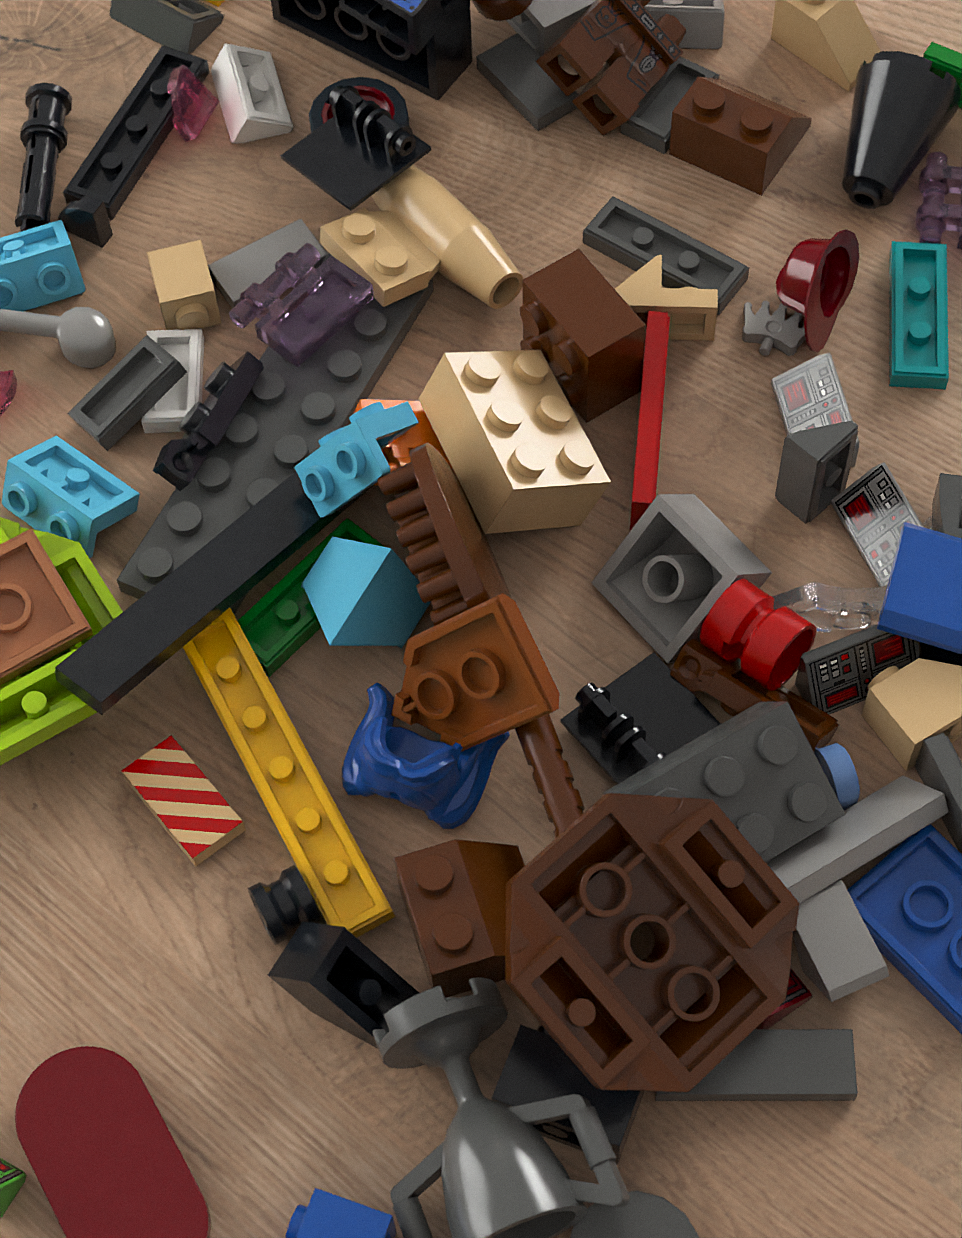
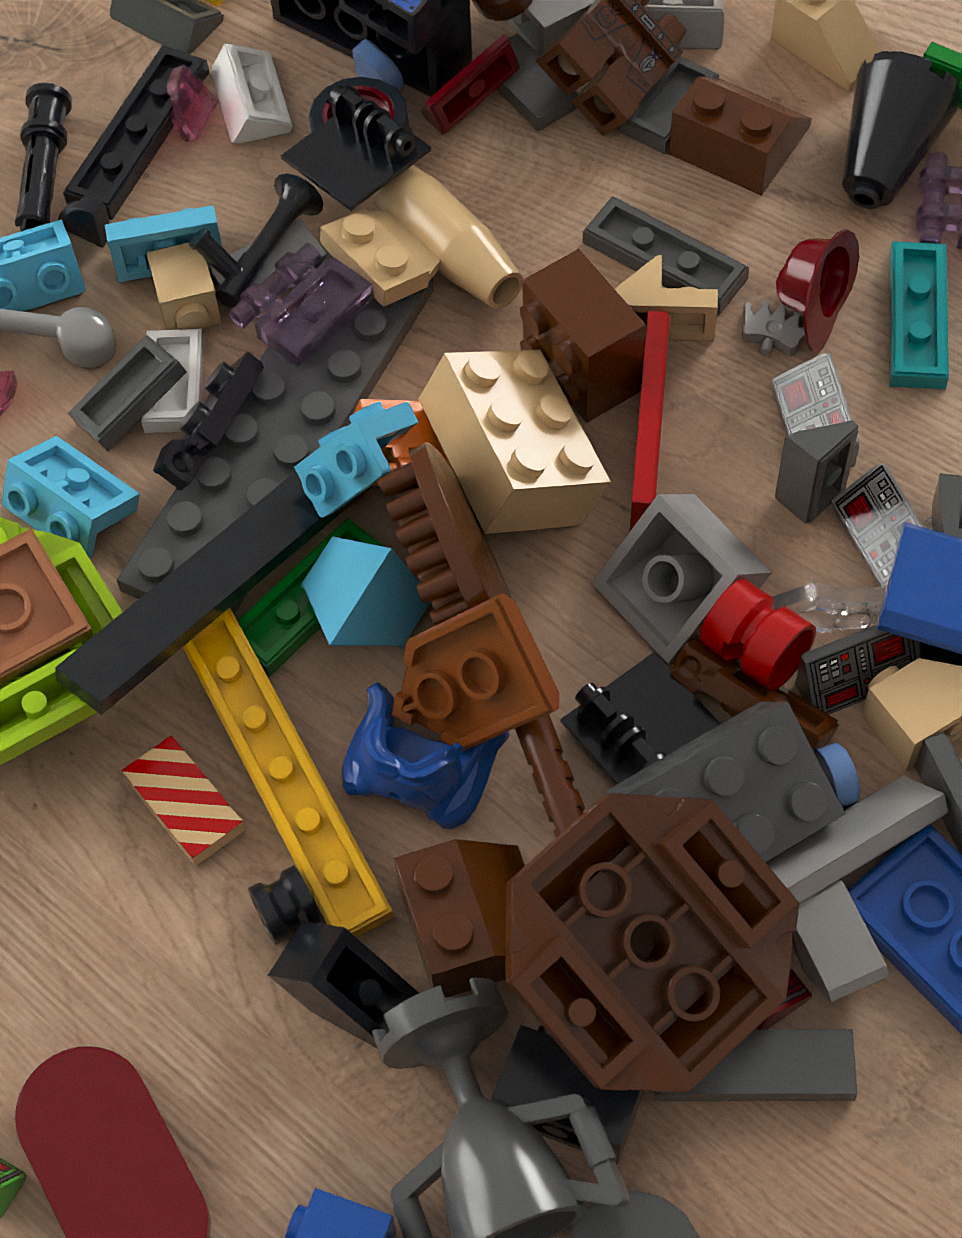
none -> medium azure bracket [105,205,222,282]
none -> black piece [189,173,324,308]
none -> medium blue tile [352,39,404,92]
none -> dark red slope [421,34,520,135]

